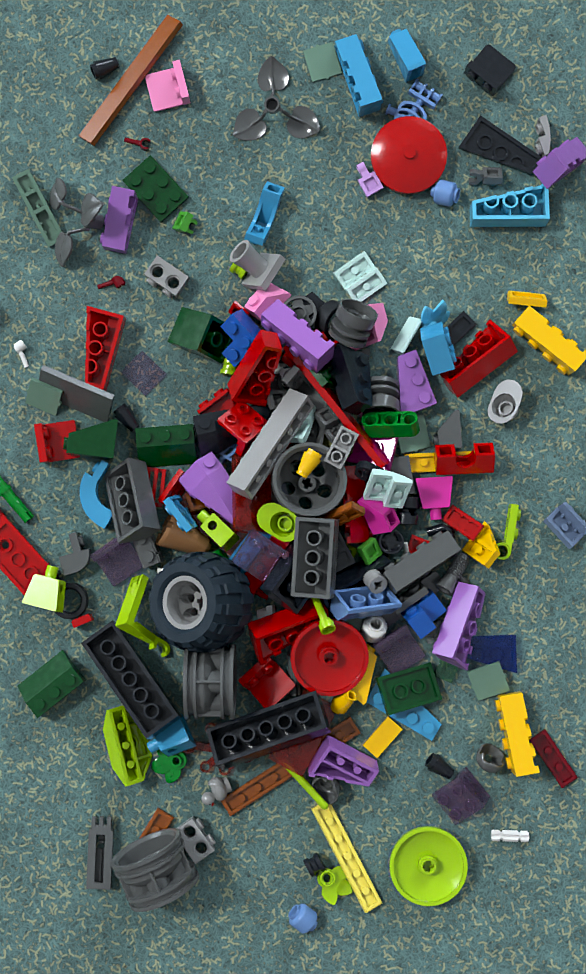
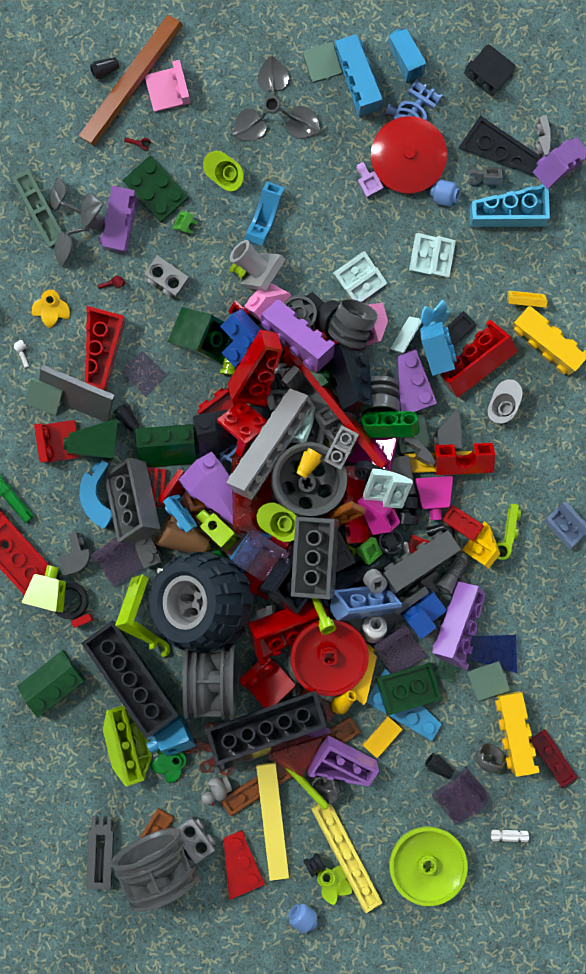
none -> yellow plate [32,290,70,328]
none -> lime piece [203,151,244,191]
none -> red wing [224,830,265,900]
none -> light yellow tile [256,762,289,881]
none -> dark grey slope [400,437,436,467]
none -> light aqua slope [409,233,456,278]

